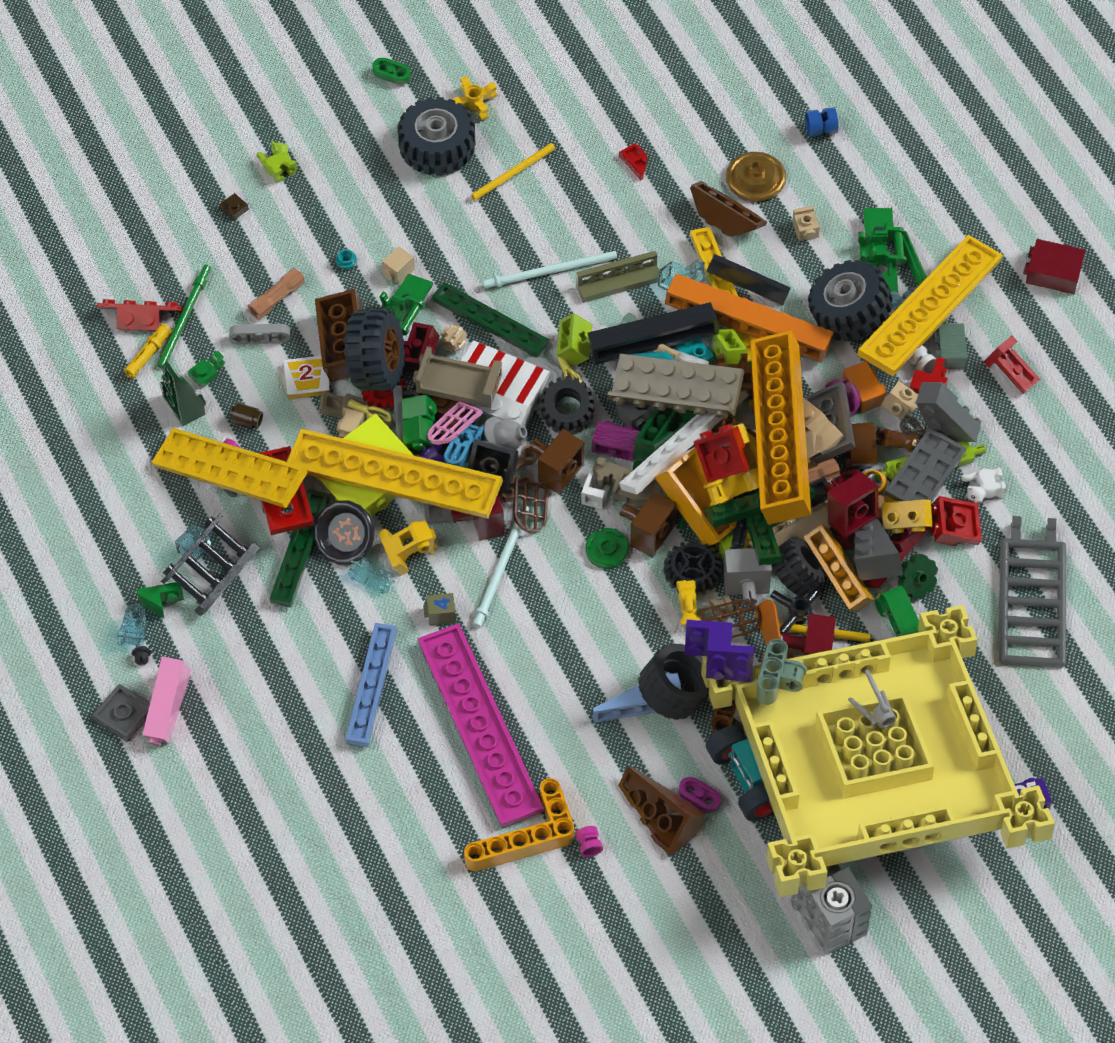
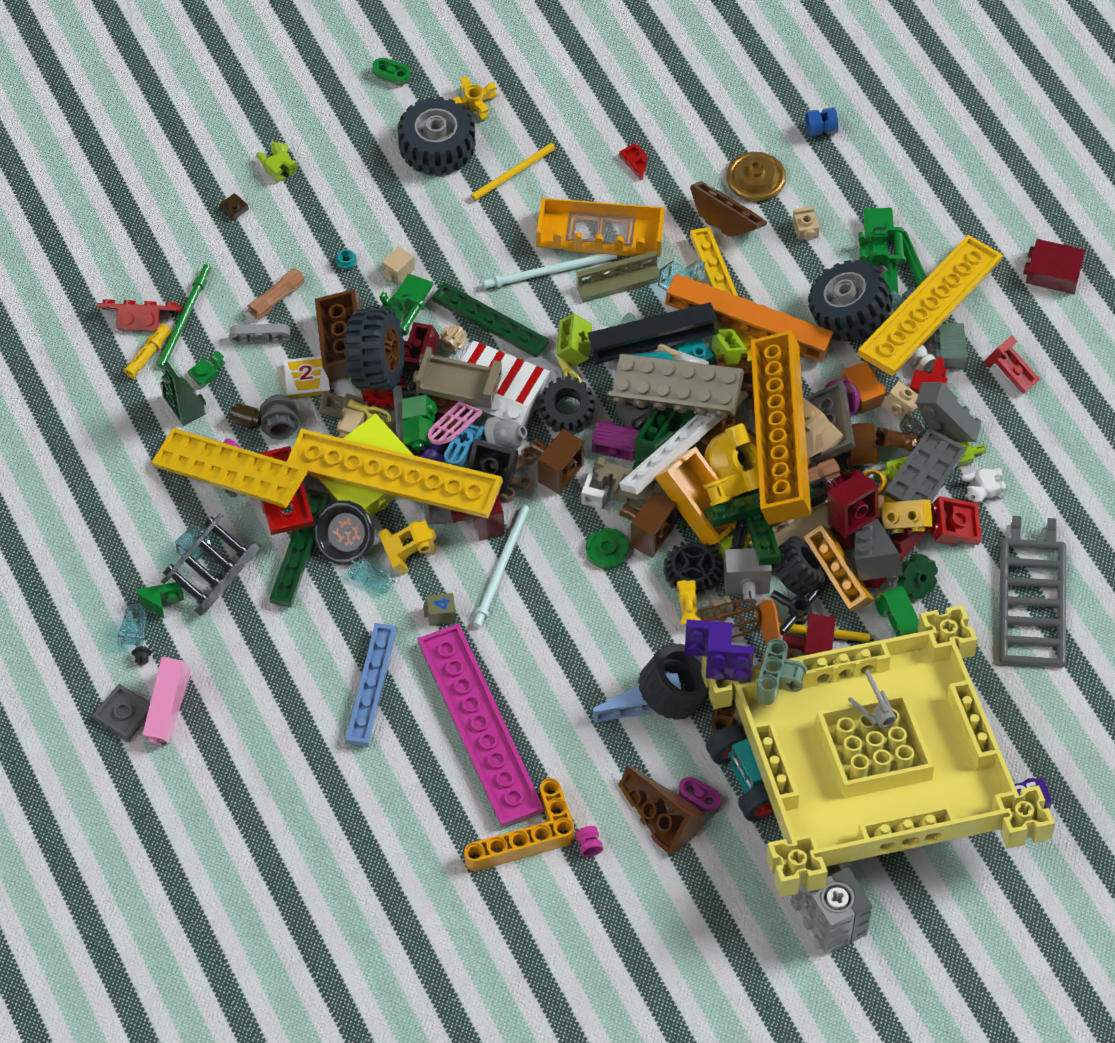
reddish brown window [513,478,548,533] -> none
red plate [693,424,749,483] -> none
black tile [706,254,791,306] -> none
none -> dark grey piece [260,394,299,440]
none -> light orange window [536,198,665,257]

